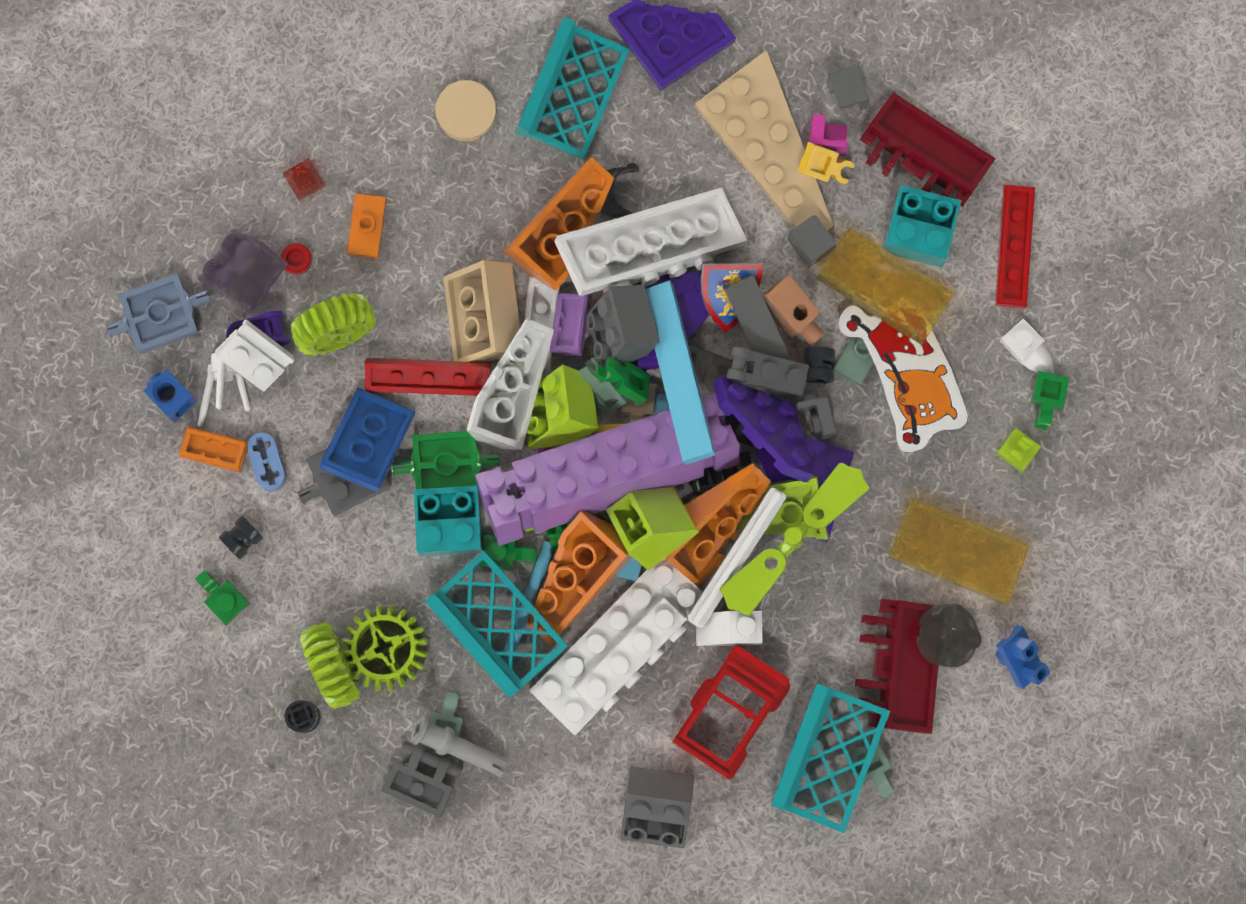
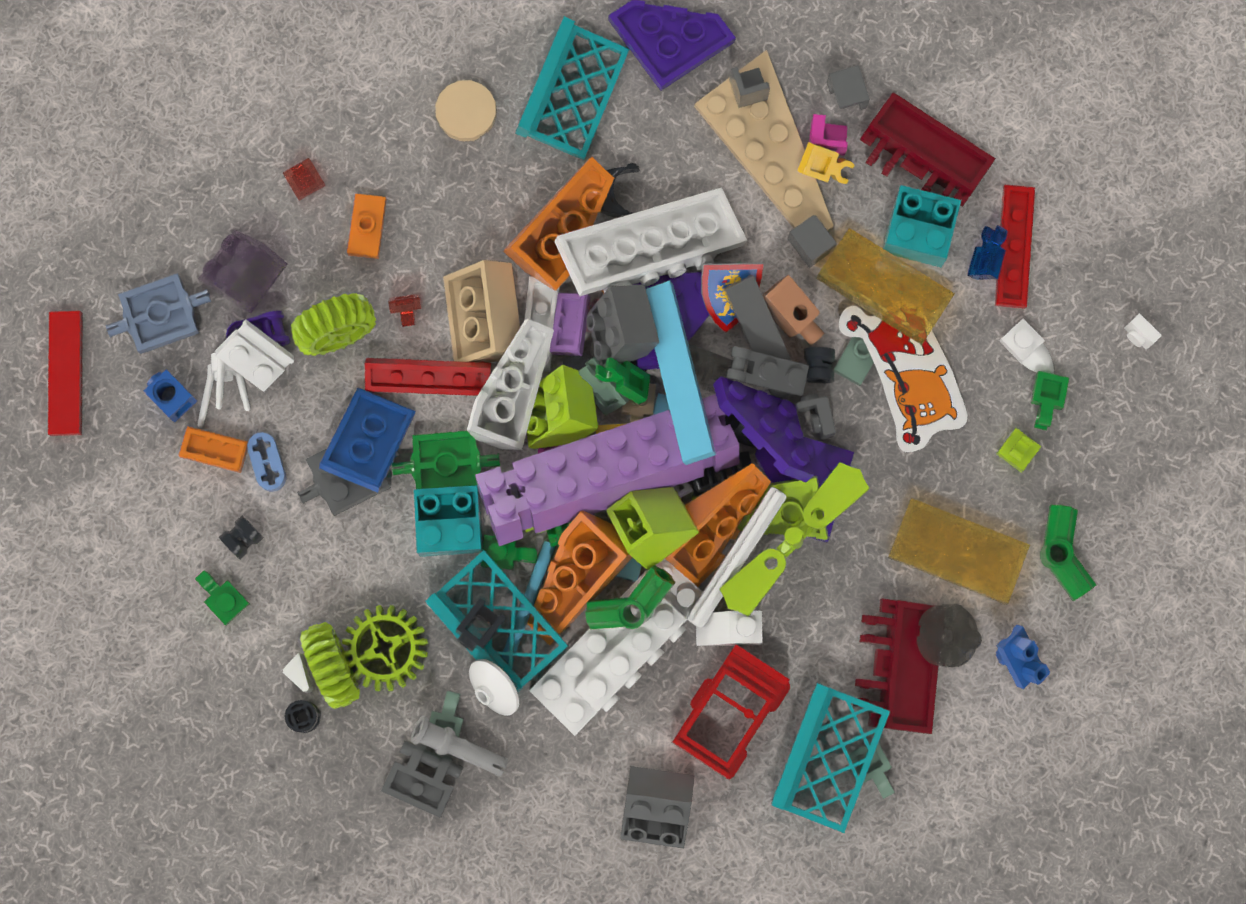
red tile [280,243,312,275] -> none
none -> red tile [48,311,83,436]
none -> white slope [283,653,313,693]
none -> clear red tile [388,293,422,327]
none -> black window [456,598,506,652]
none -> white dish [469,659,519,716]
none -> green piece [585,565,676,630]
none -> dark grey panel [729,67,770,108]
none -> clear blue plate [967,225,1008,280]
none -> green piece [1040,505,1097,601]
none -> white plate [1124,313,1162,350]

